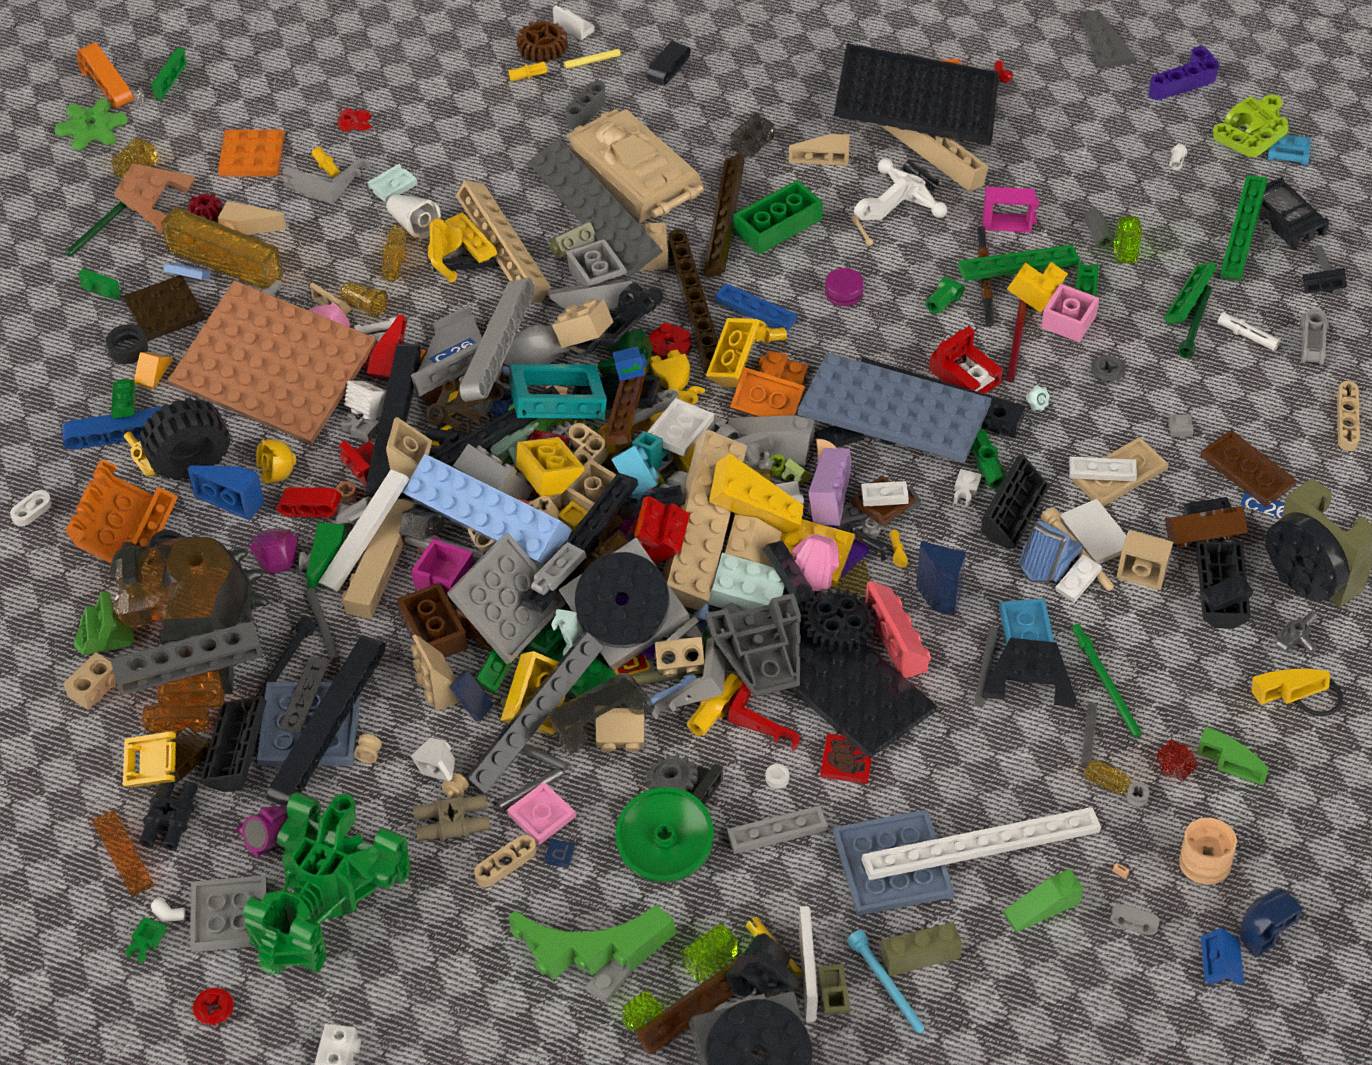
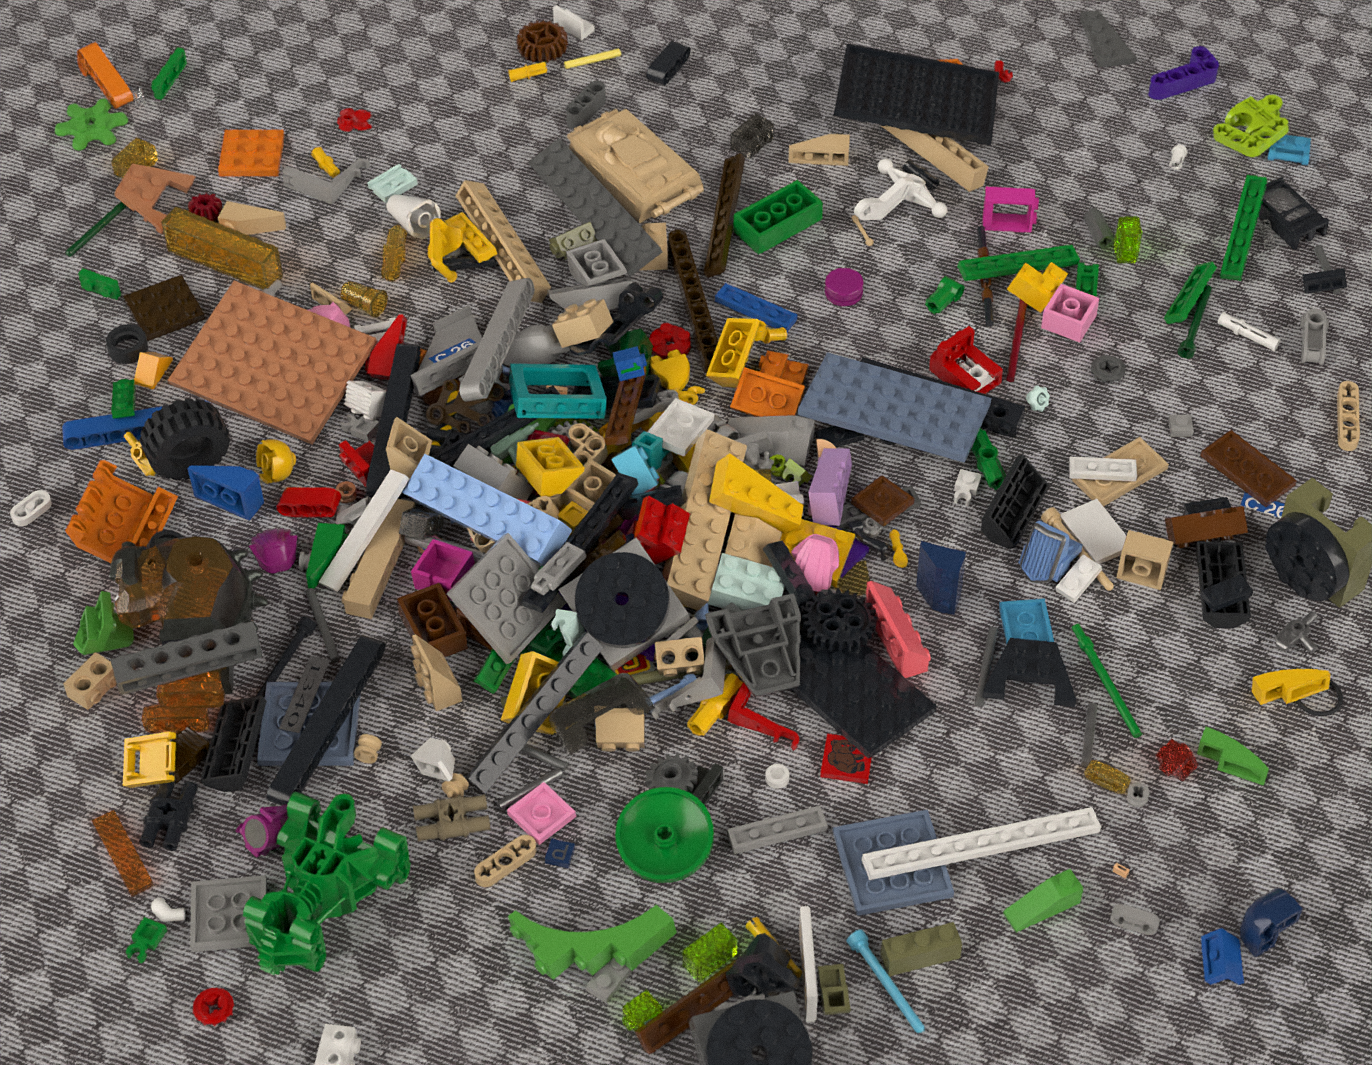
medium blue tile [163,263,211,280] -> none
dark blue tile [449,671,494,721] -> none
white plate [861,481,909,506] -> none
light nougat wheel [1179,818,1237,885] -> none

